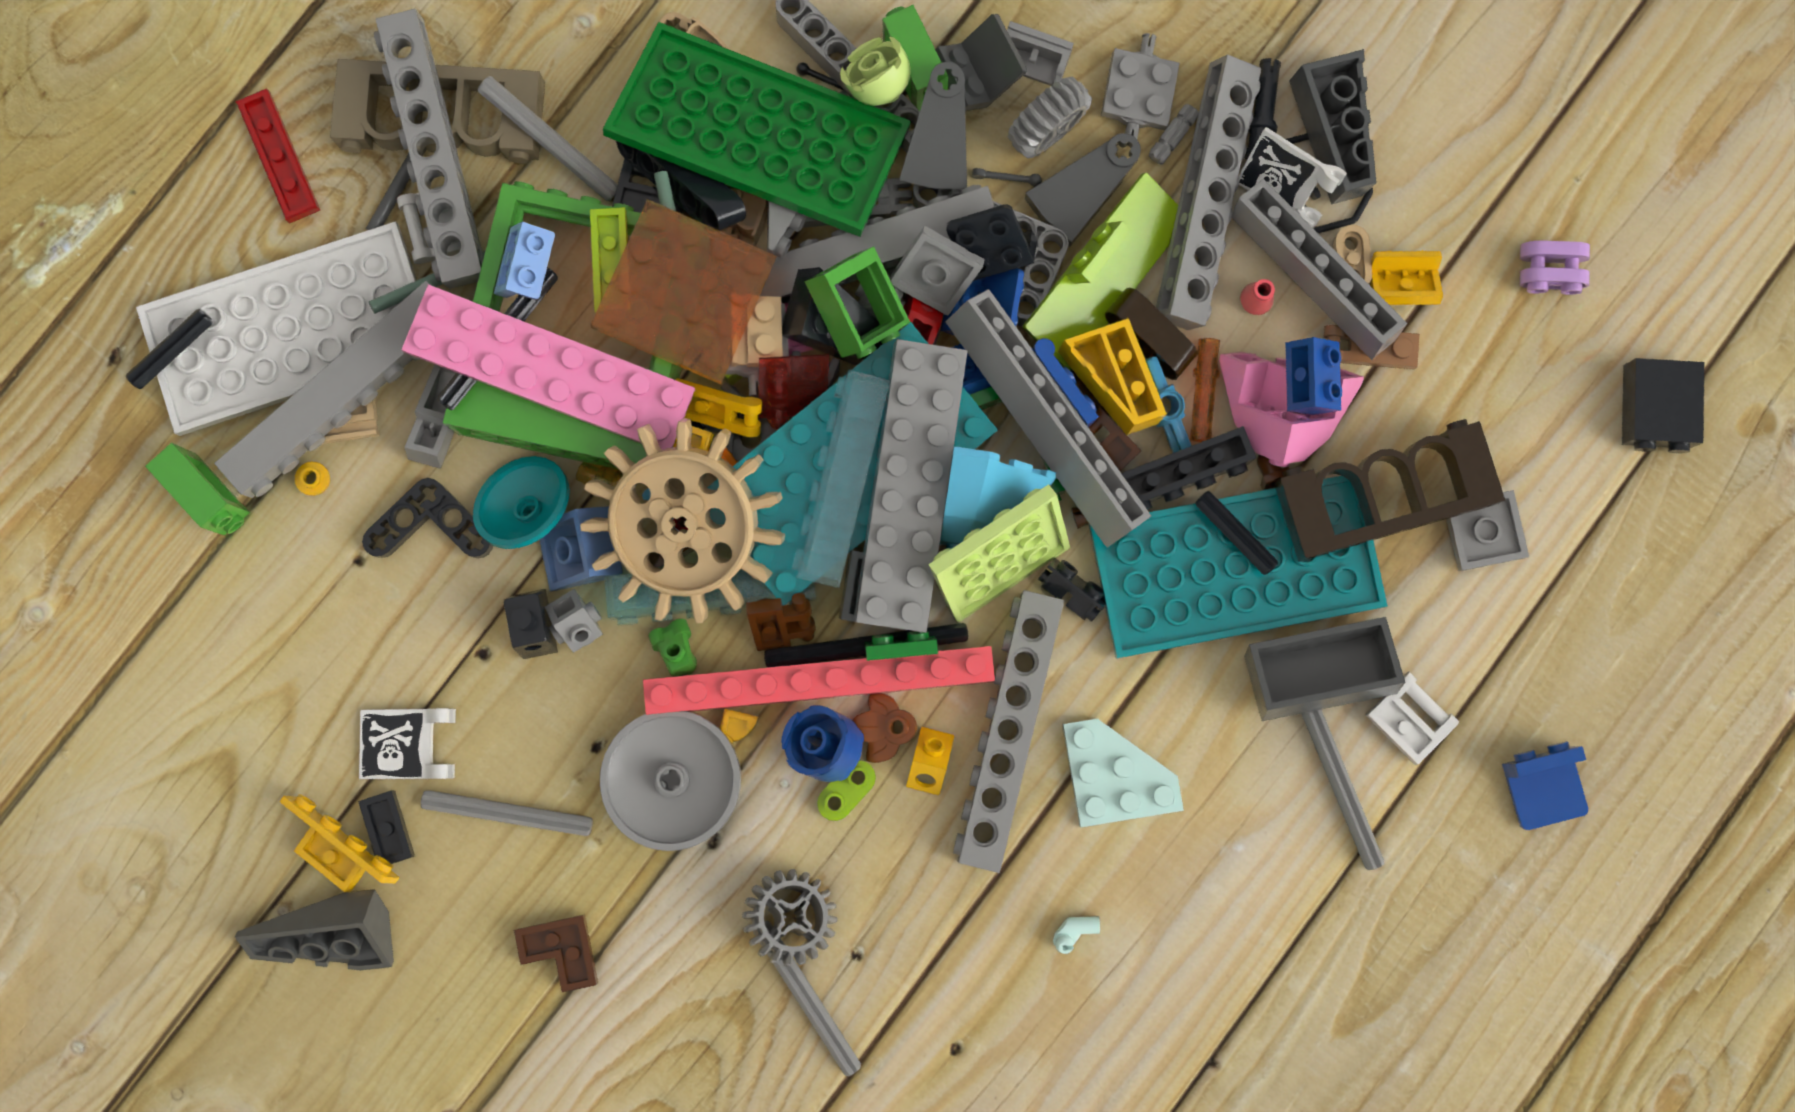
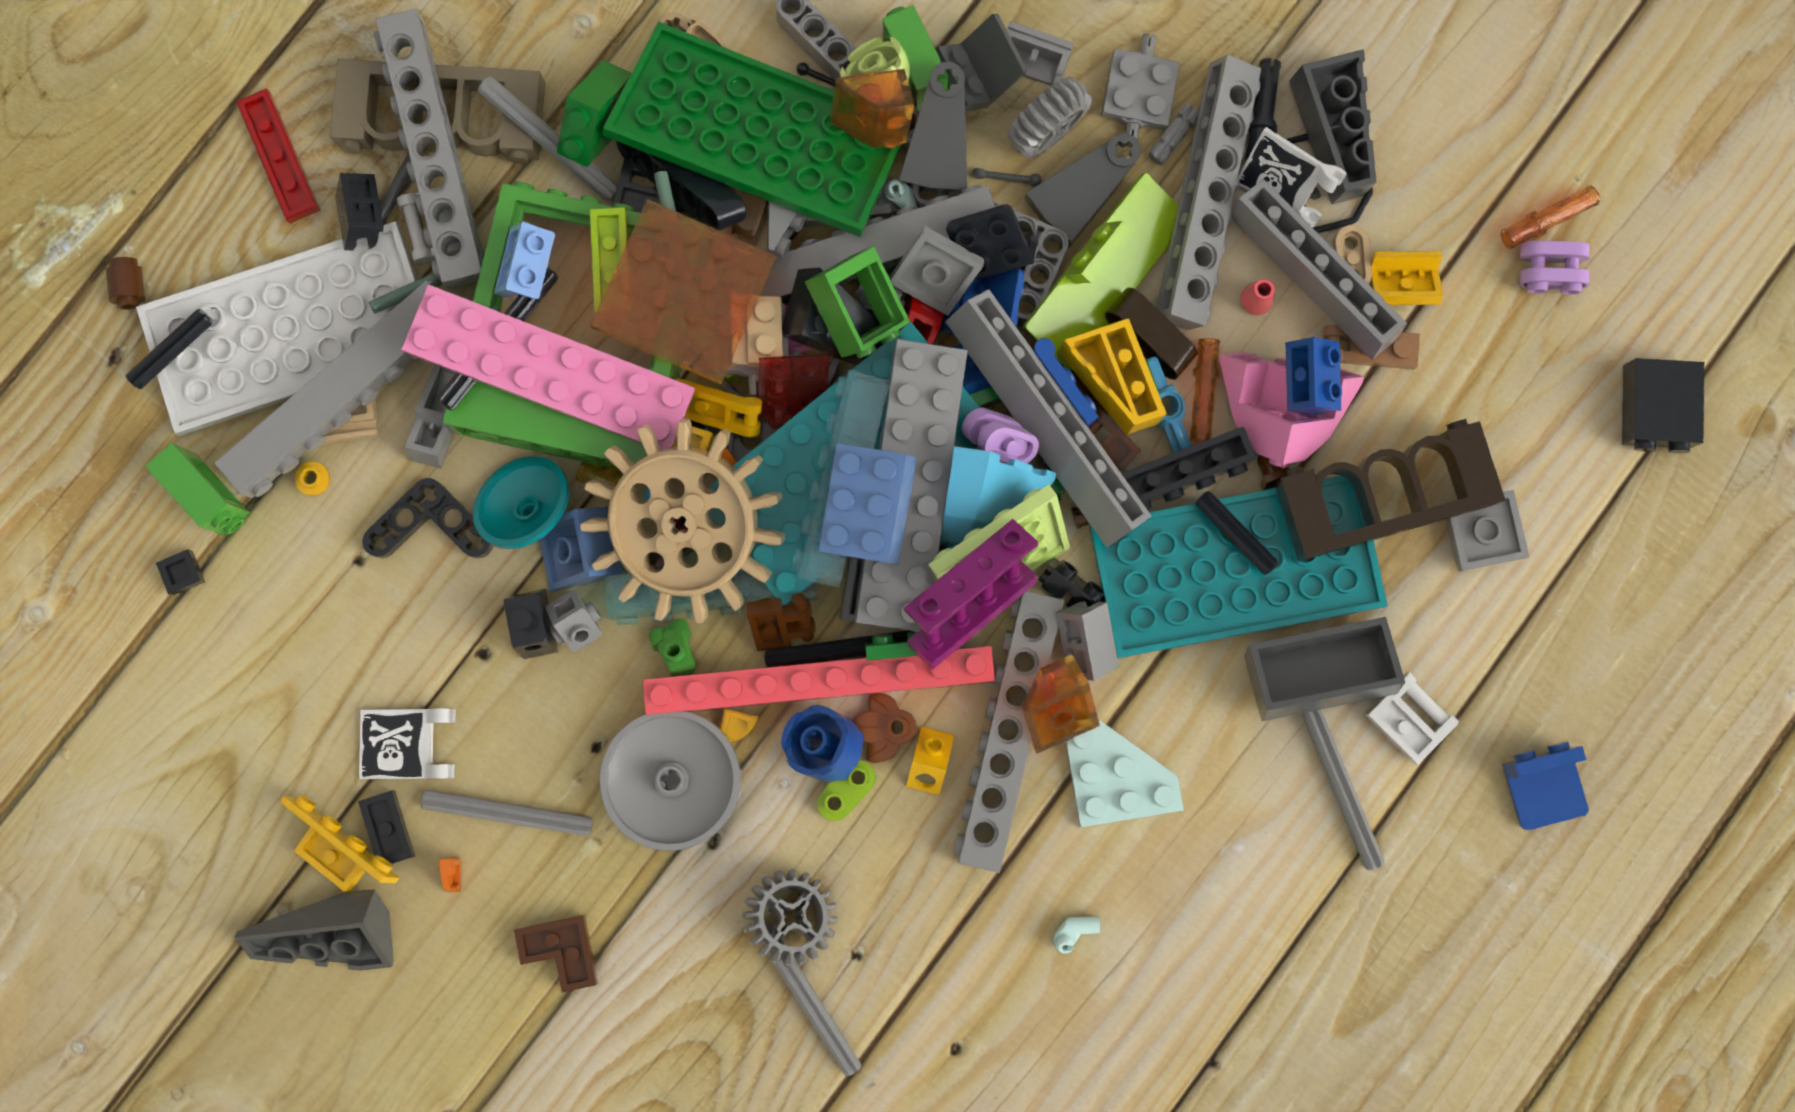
none -> reddish brown brick [106,257,145,310]
none -> black plate [156,549,205,595]
none -> black hinge [335,173,384,251]
none -> orange tile [439,857,461,892]
none -> green brick [556,60,631,167]
none -> medium blue brick [819,443,917,565]
none -> clear orange slope [830,69,914,148]
none -> light aqua arm [884,179,918,209]
none -> magenta fence [904,519,1038,670]
none -> lavender brick [962,408,1039,464]
none -> clear orange slope [1021,654,1100,754]
none -> light grey hinge [1056,601,1119,681]
none -> clear orange pin [1500,185,1600,249]

